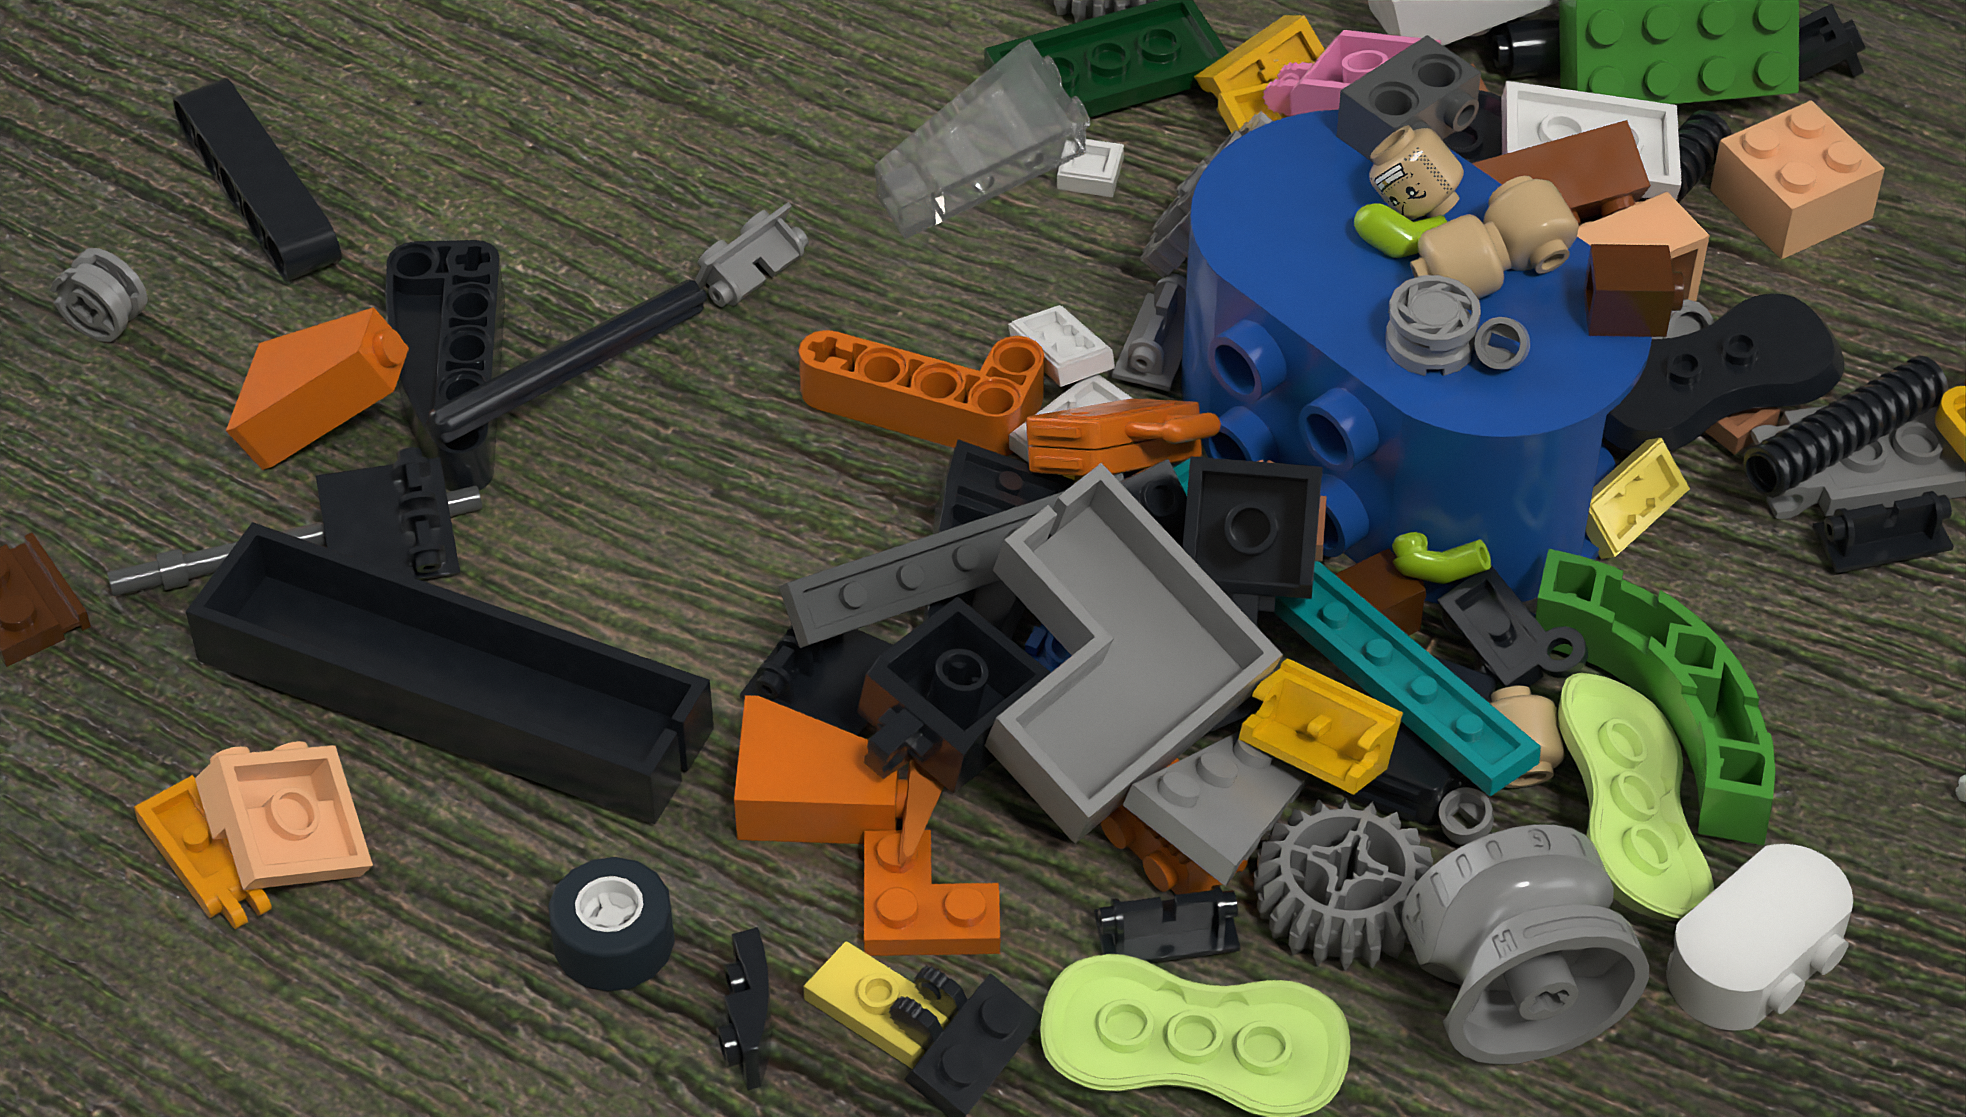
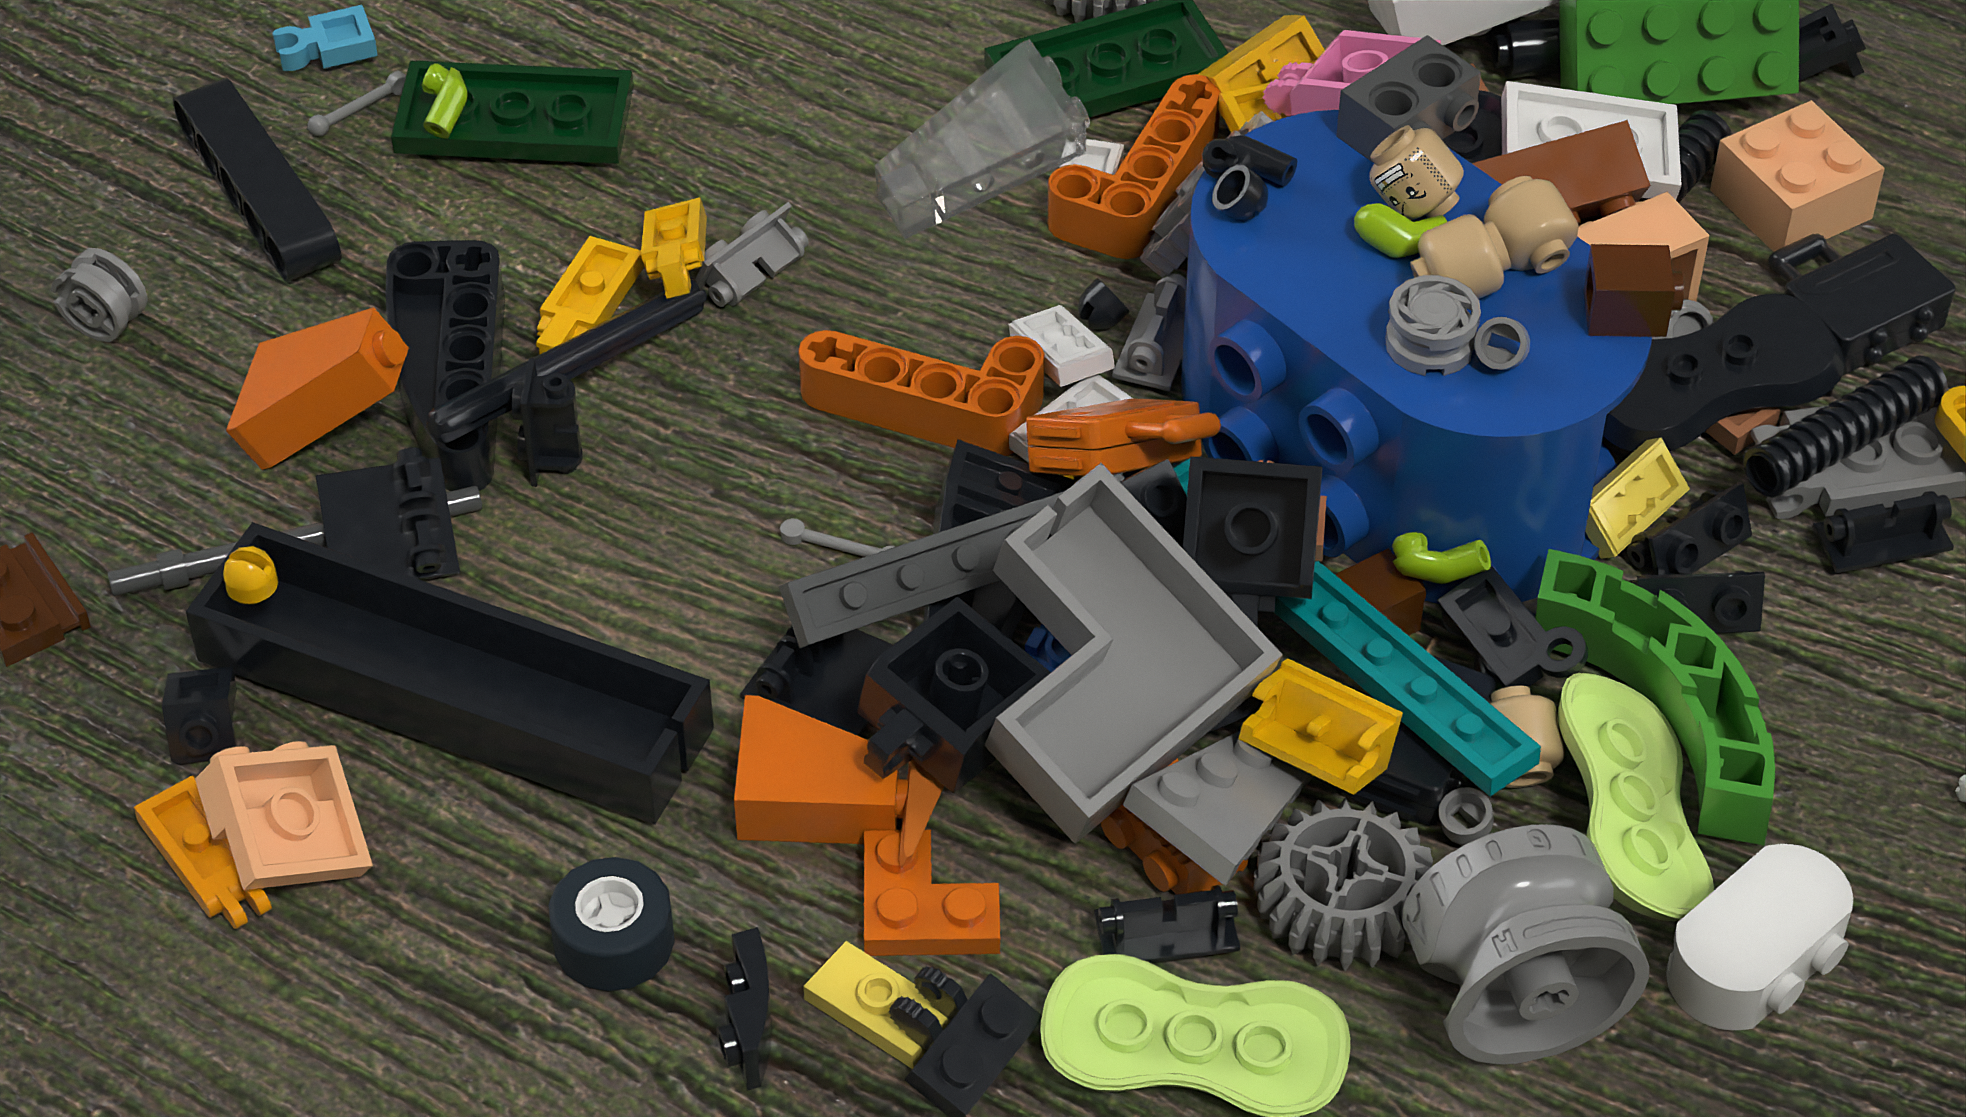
none -> black bracket [162,666,238,764]
none -> yellow hinge [223,546,278,604]
none -> medium azure plate [272,5,378,71]
none -> light grey hinge [307,71,406,137]
none -> dark green plate [391,60,634,164]
none -> lime arm [422,63,467,138]
none -> black hinge [512,358,583,487]
none -> yellow hinge [536,236,645,355]
none -> yellow hinge [641,197,707,299]
none -> light grey hinge [780,518,896,557]
none -> orange beam [1048,74,1221,259]
none -> black hinge [1078,278,1130,330]
none -> black arm [1202,135,1298,187]
none -> black hinge [1212,165,1269,221]
none -> black hinge [1627,481,1752,575]
none -> black hinge [1629,570,1765,633]
none -> black piece [1768,234,1956,376]

